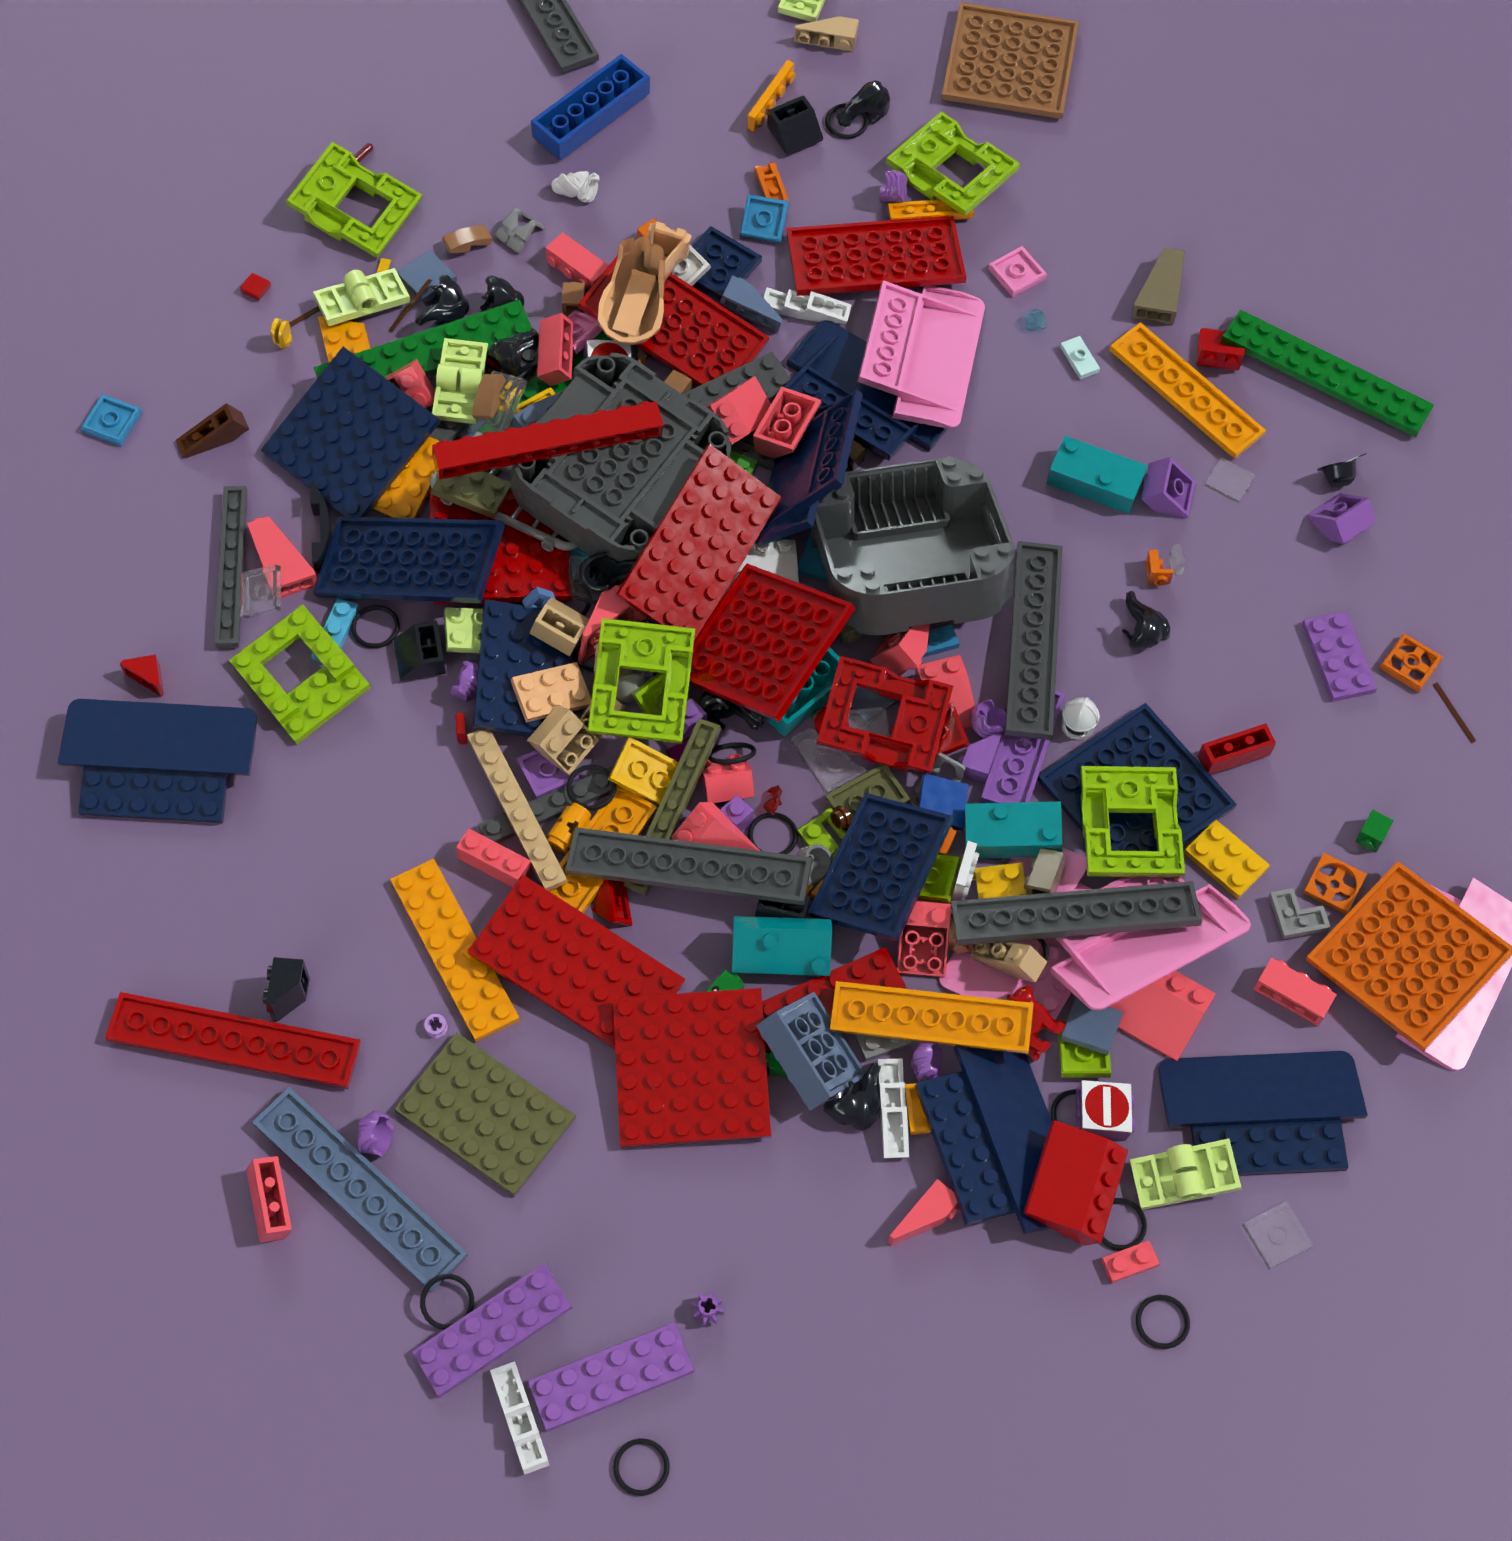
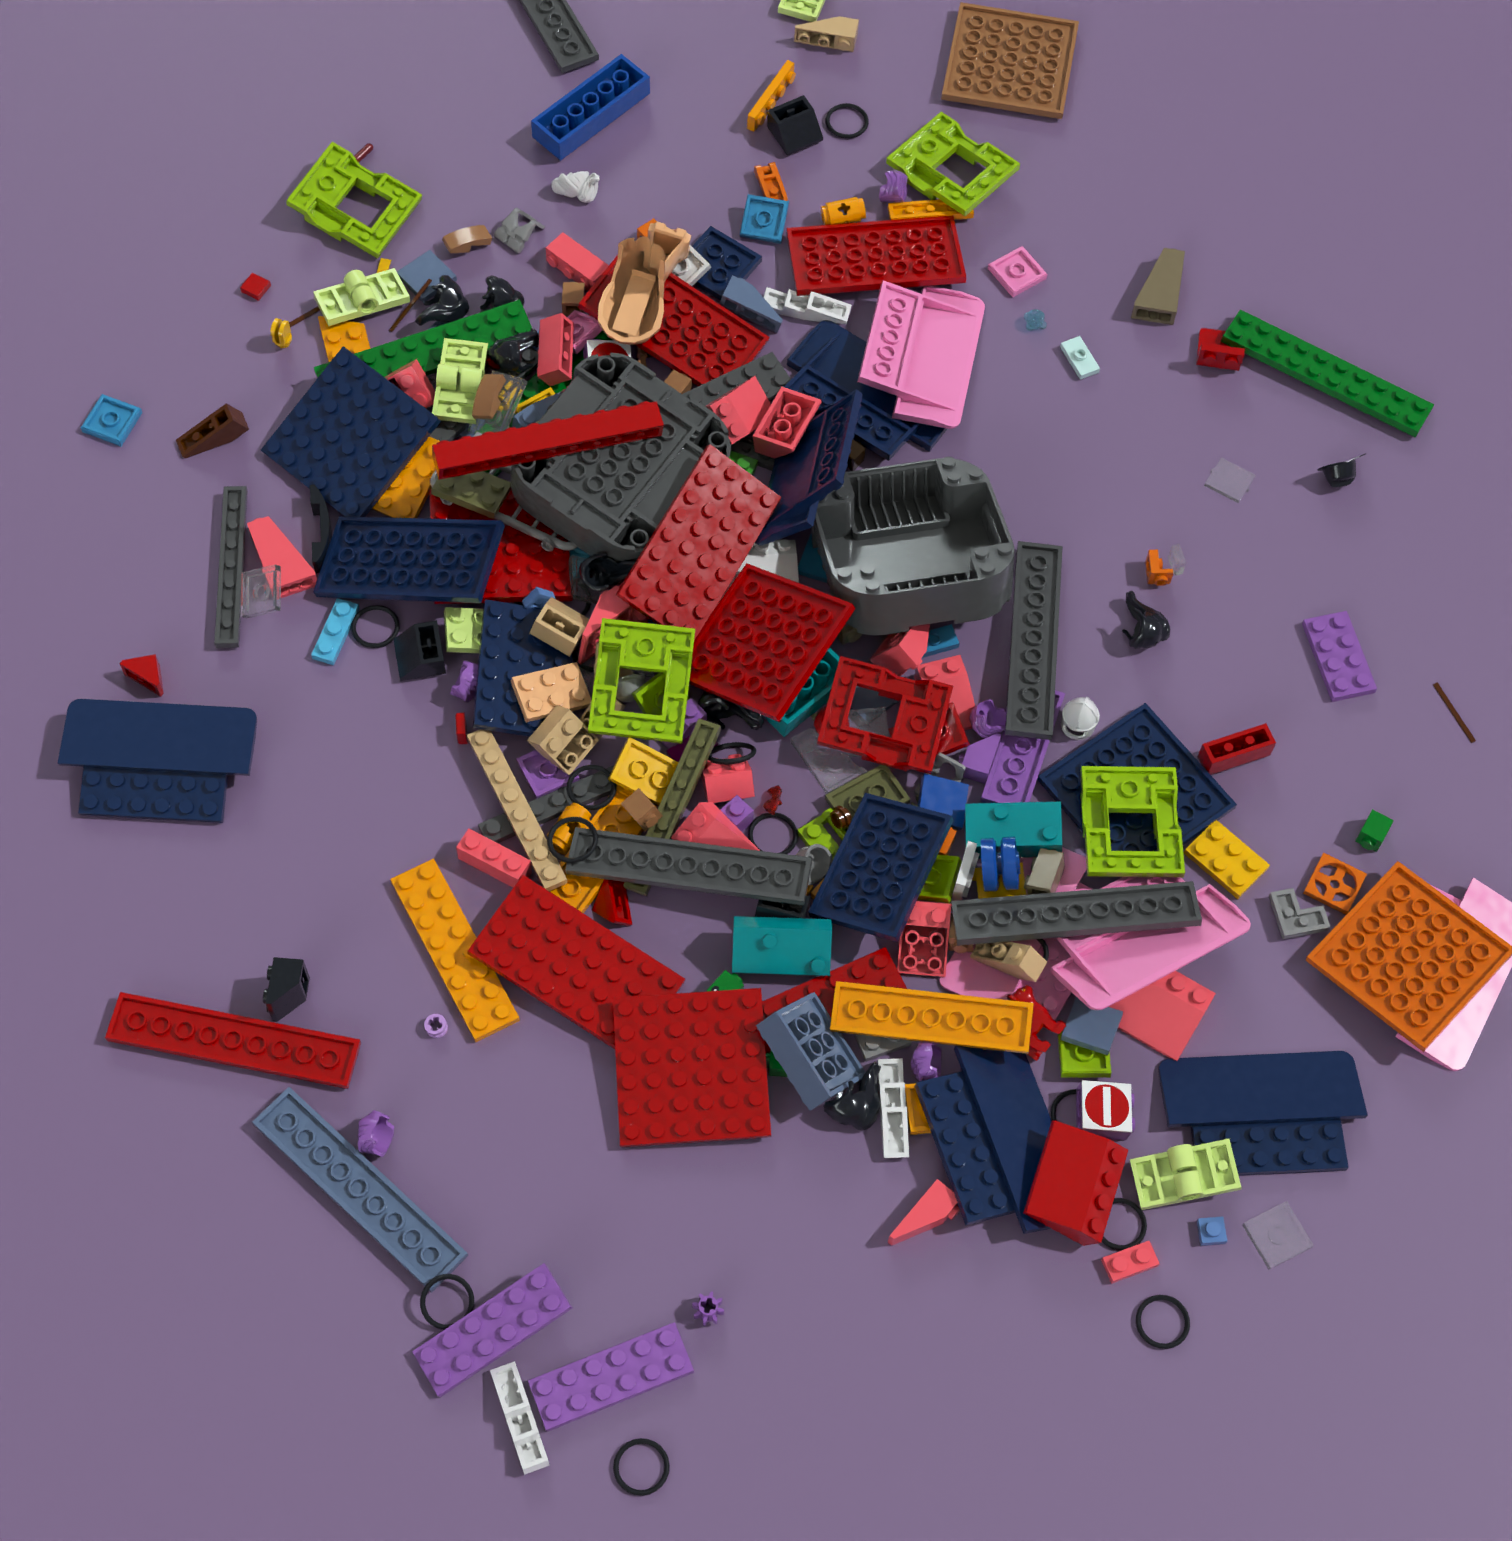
lime piece [229,604,372,745] -> none
coral brick [246,1156,292,1243] -> none
olive plate [394,1032,576,1197] -> none
black piece [836,80,890,127] -> none
teal brick [1046,435,1148,514] -> none
light orange plate [1109,322,1266,459] -> none
medium lavender slope [1141,457,1196,518] -> none
coral brick [1254,957,1337,1026] -> none
medium lavender slope [1307,493,1376,544] -> none
orange piece [1379,633,1443,693] -> none
none -> black tyre [547,817,598,863]
none -> medium nougat brick [621,788,663,831]
none -> light orange piece [821,197,866,225]
none -> blue wheel [981,836,1020,892]
none -> medium blue plate [1197,1217,1227,1246]

